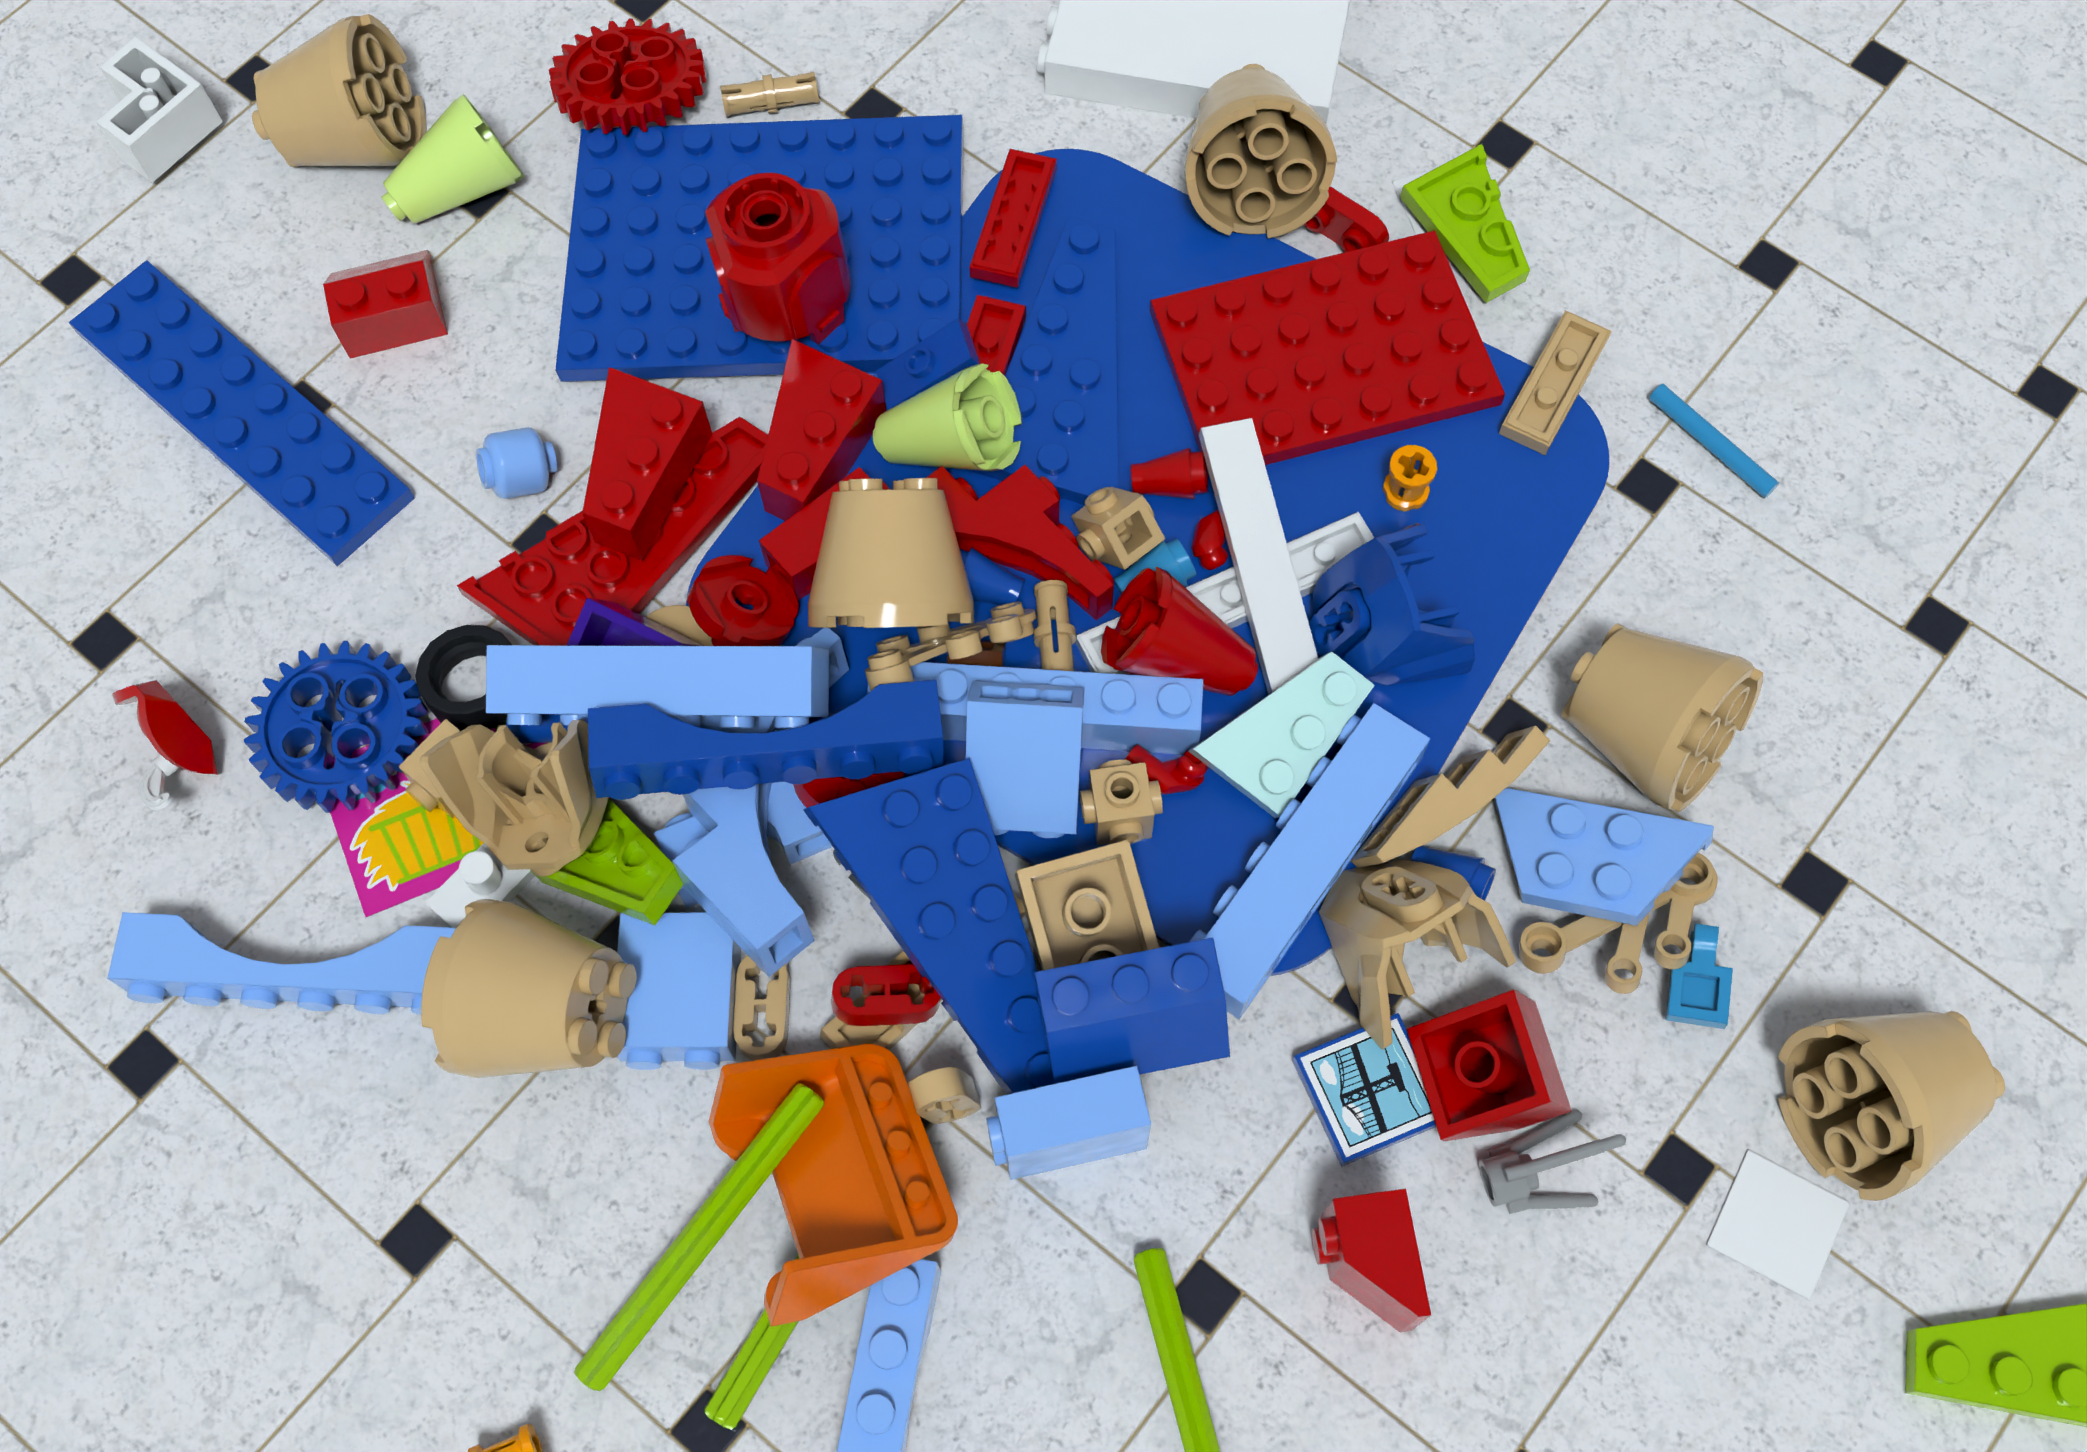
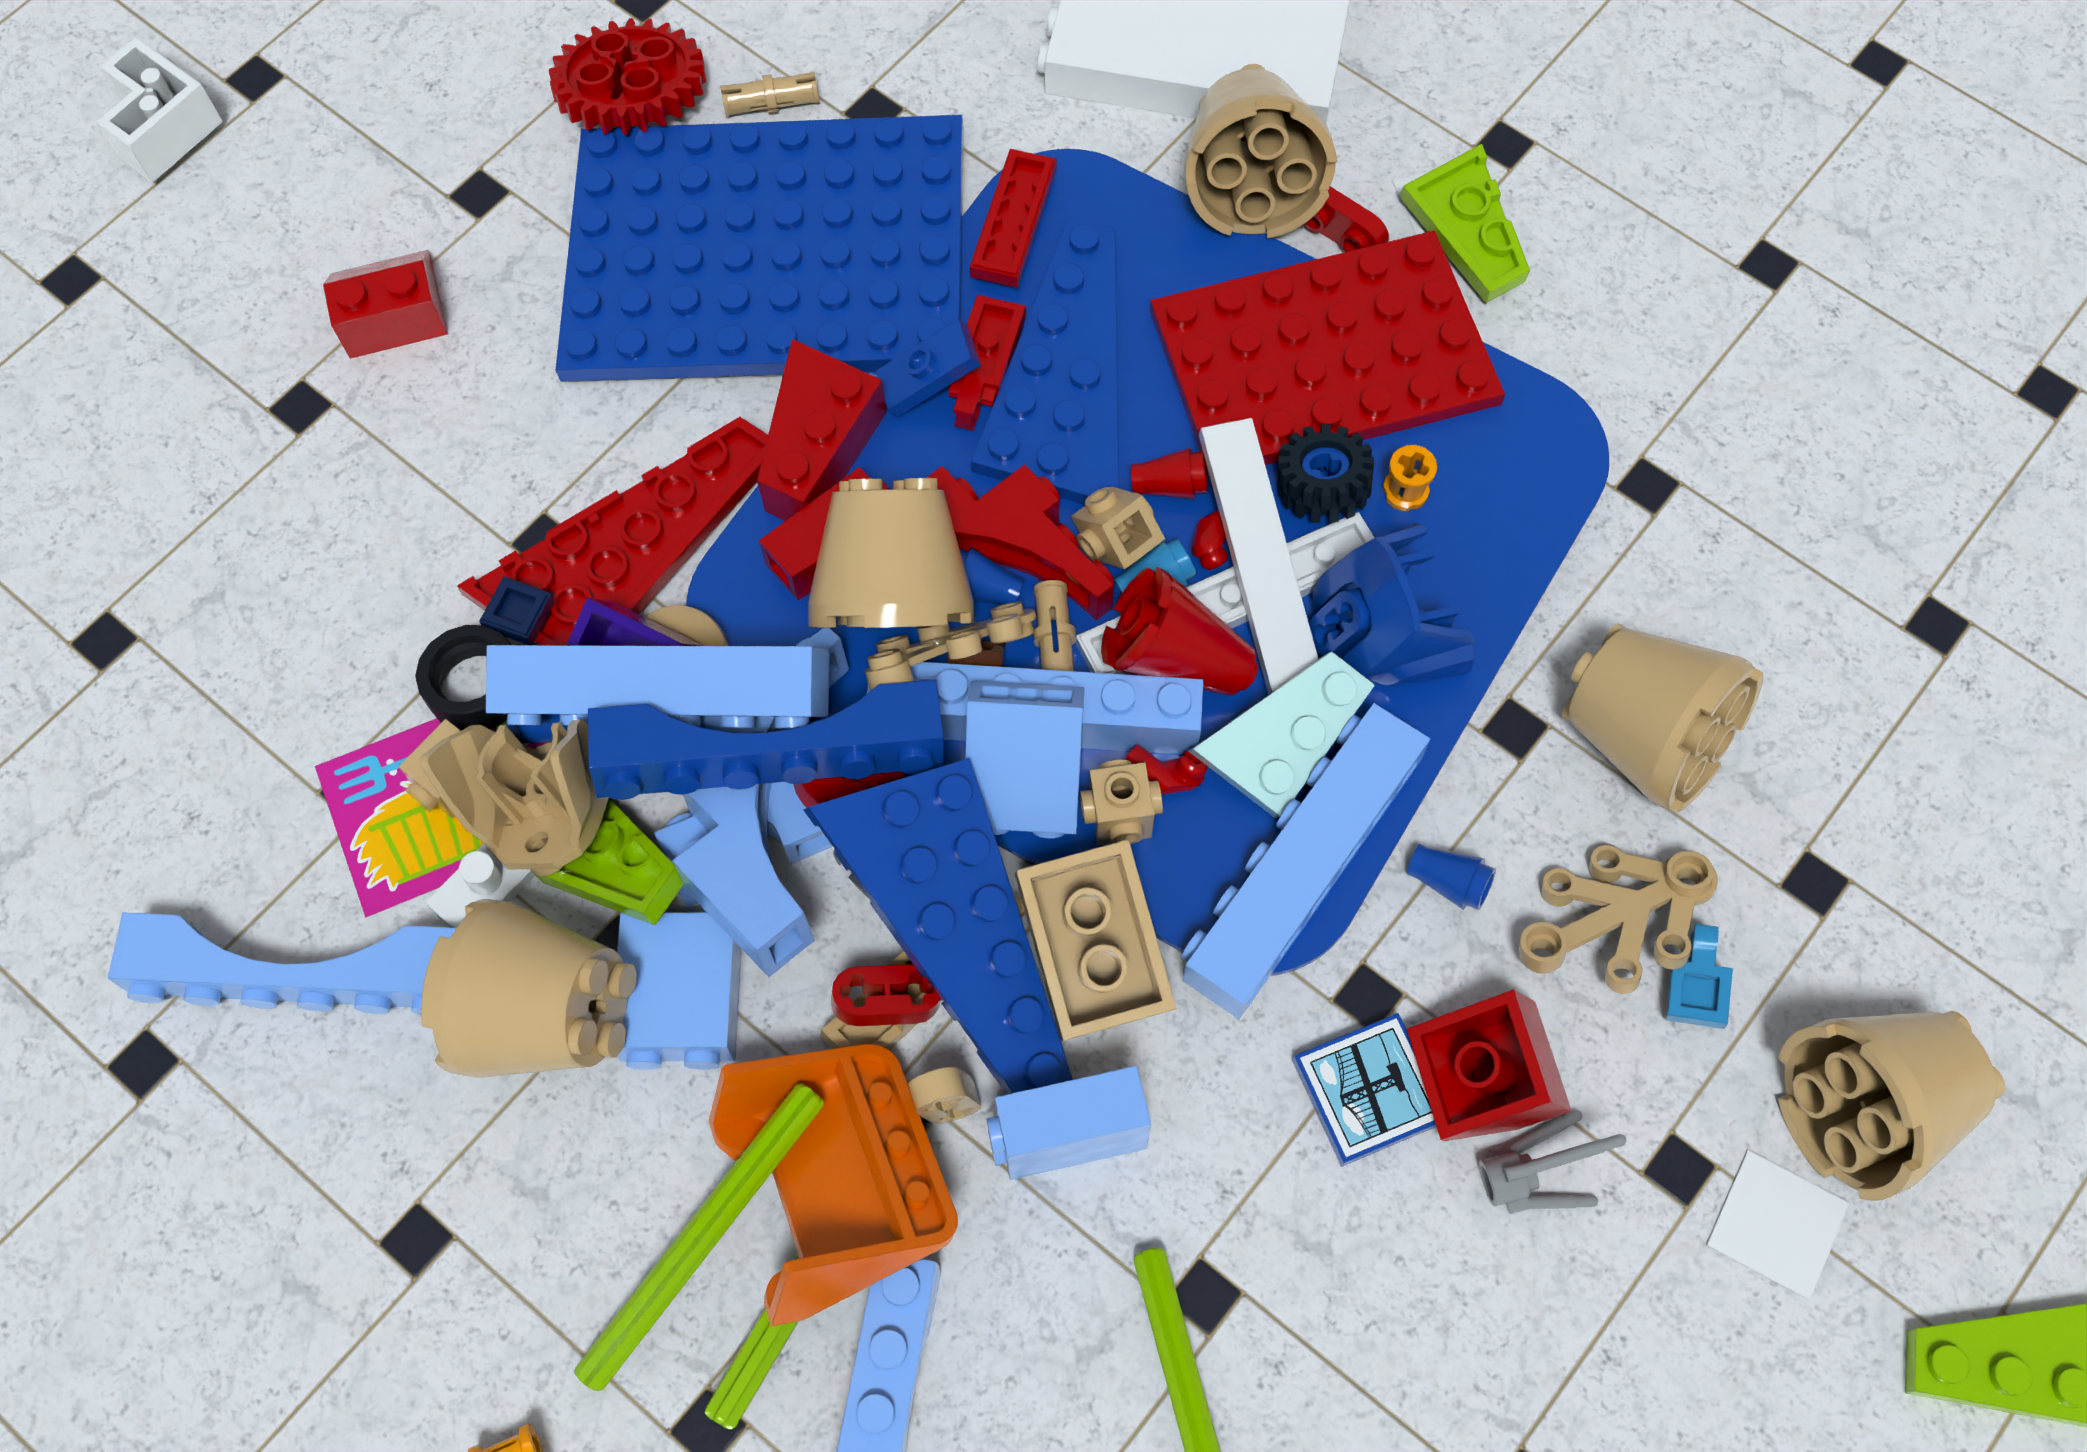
blue plate [69,260,415,567] -> none
red hat [112,680,218,811] -> none
blue gear [244,641,428,813] -> none
tan cone [252,14,426,167] -> none
yellowish green cone [381,94,524,224] -> none
light blue head [476,427,557,499] -> none
red wedge [582,367,712,561] -> none
red plate [687,555,799,646] -> none
red piece [705,173,851,345] -> none
tan beam [733,955,791,1061] -> none
yellowish green cone [873,363,1022,471] -> none
blue slope [1033,937,1230,1084] -> none
red slope [1312,1188,1431,1332] -> none
tan piece [1319,860,1516,1049] -> none
tan slope [1350,726,1550,868] -> none
light blue wing [1494,788,1714,926] -> none
tan tile [1499,310,1612,456] -> none
dark azure bar [1649,383,1779,498] -> none
none -> dark blue tile [479,576,555,645]
none -> black bush [1277,424,1374,523]

